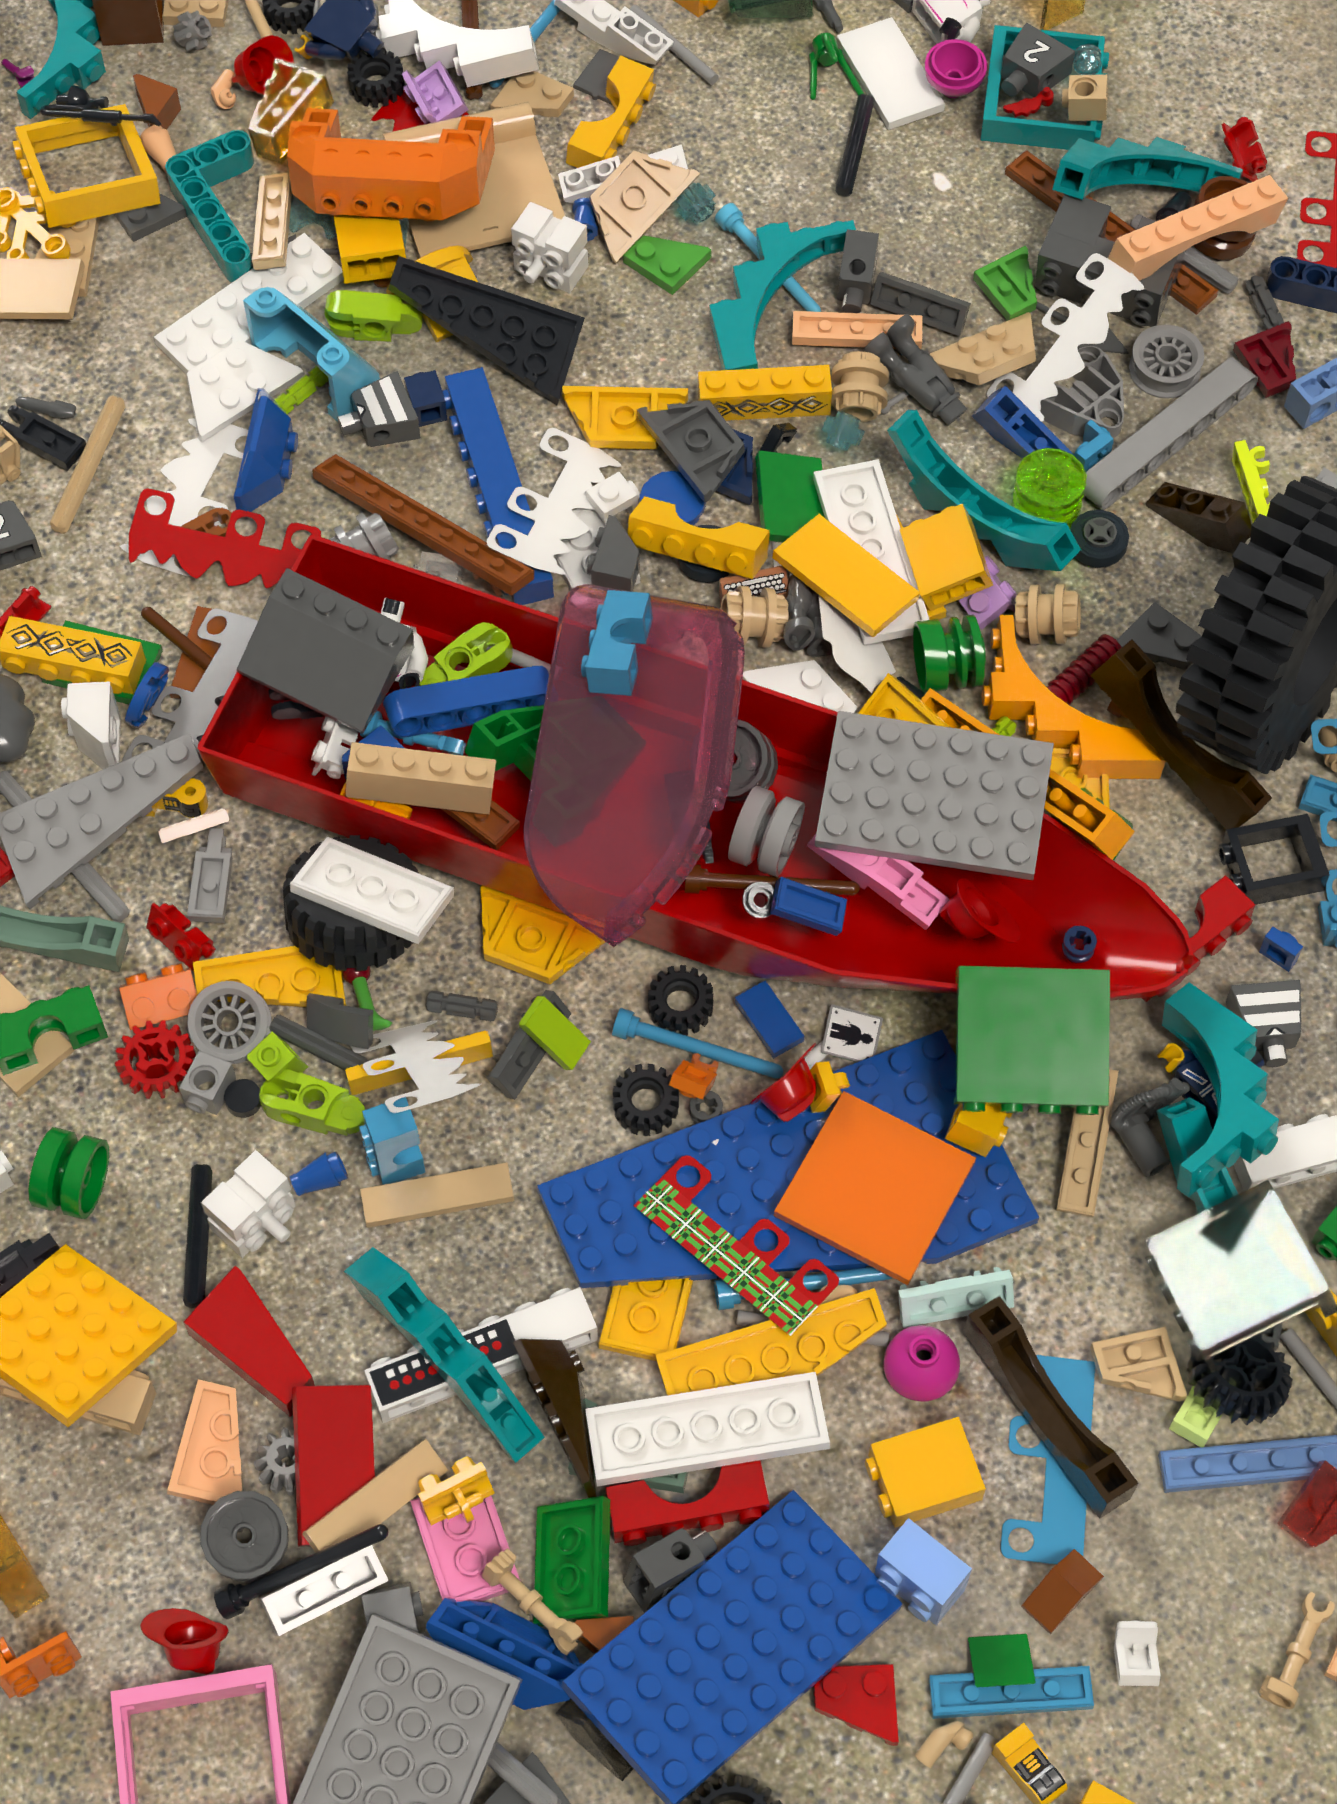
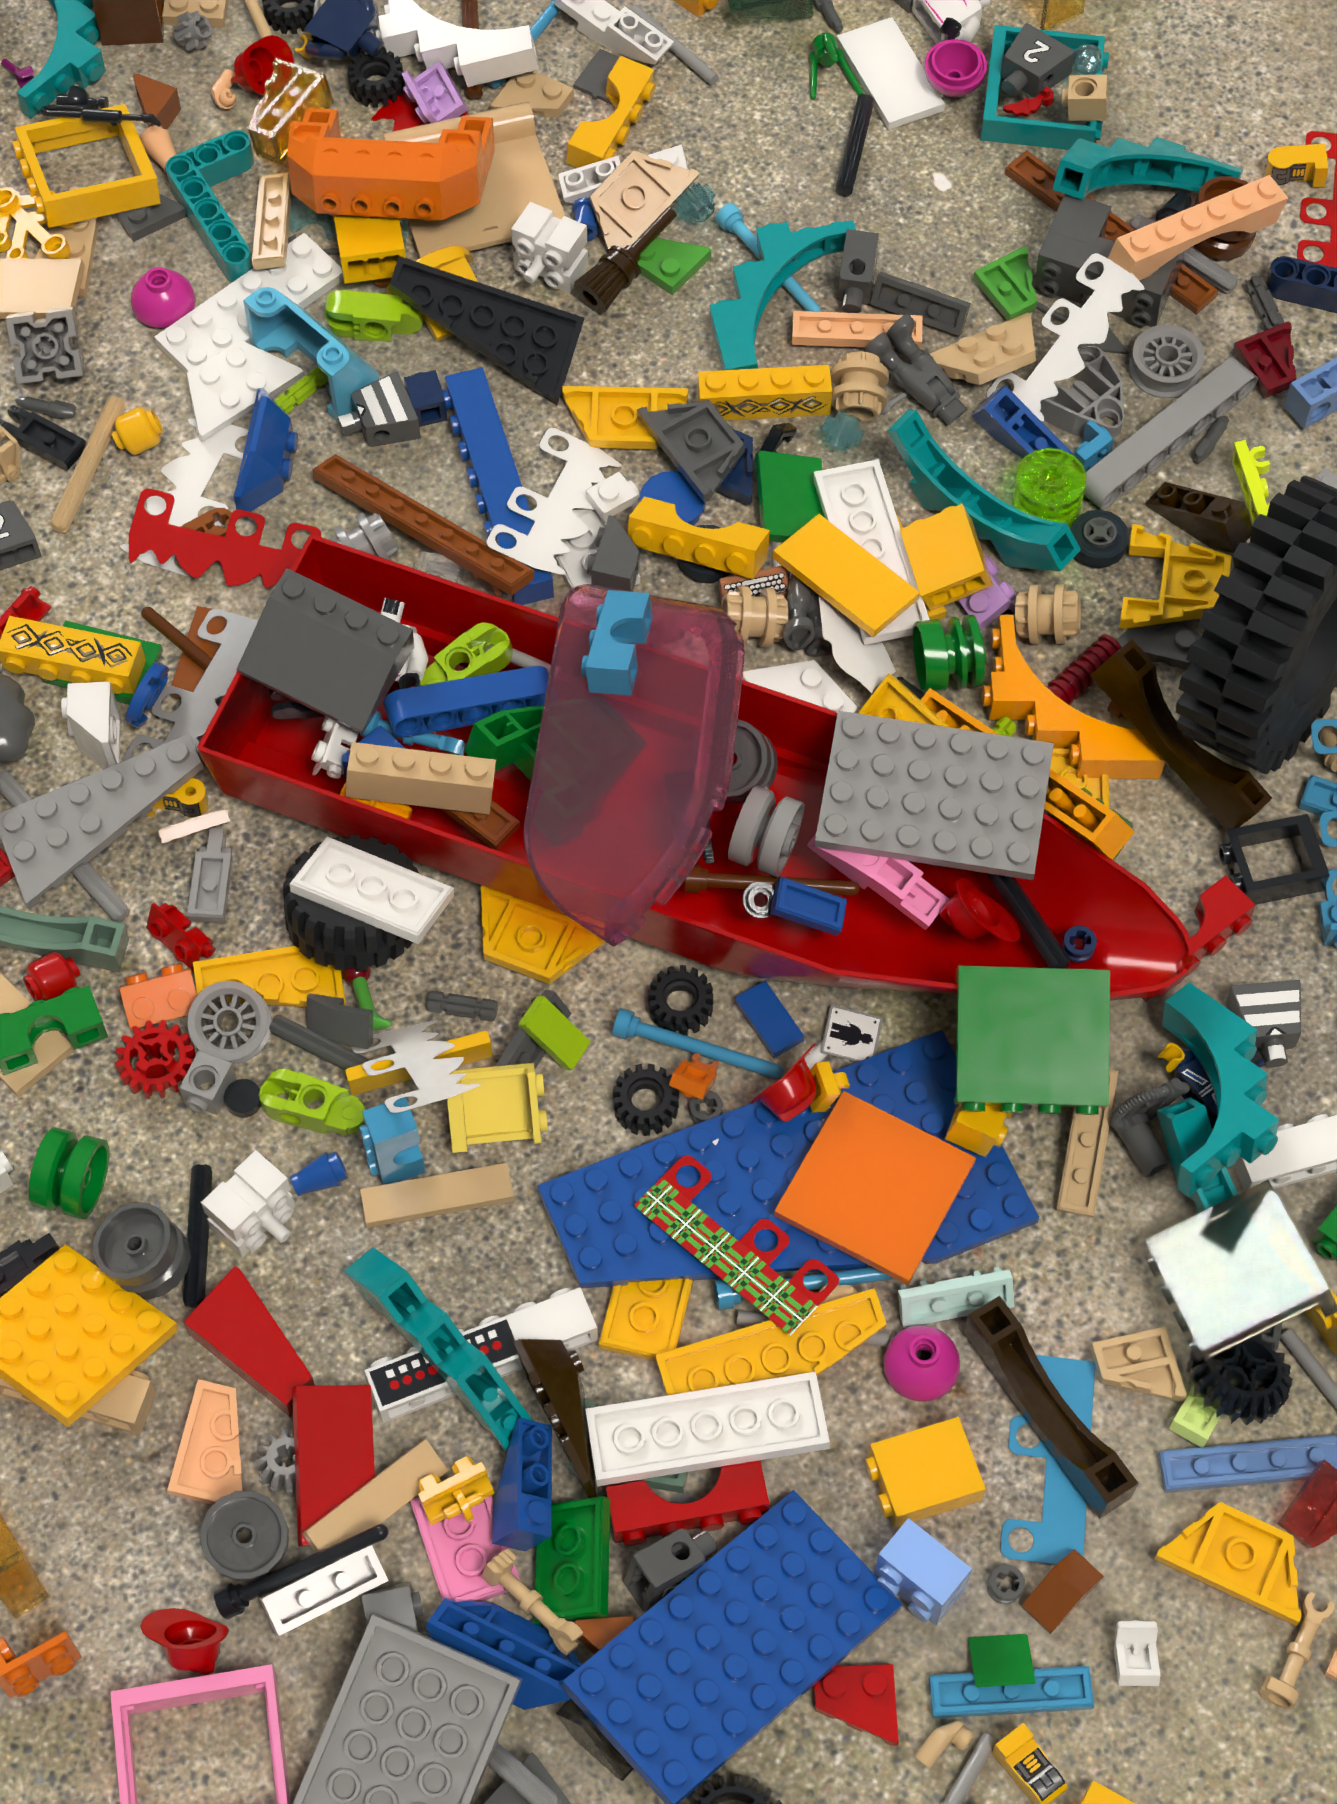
lime bracket [247,1031,308,1082] -> none
red hinge [1221,117,1267,181] -> none
blue plate [1259,927,1303,972] -> none
none -> light grey brick [6,306,86,384]
none -> red head [23,952,81,1001]
none -> dark grey wheel [92,1202,191,1300]
none -> yellow head [112,406,164,455]
none -> dark pink piece [131,267,196,328]
none -> light yellow panel [447,1063,548,1153]
none -> blue slope [492,1418,552,1552]
none -> dark brown piece [573,207,677,315]
none -> black axle [986,873,1070,969]
none -> dark grey bush [987,1564,1025,1604]
none -> yellow wing [1120,524,1231,629]
none -> yellow wing [1154,1502,1301,1626]
none -> dark grey piece [1194,416,1229,464]
none -> yellow leg [1265,144,1328,187]

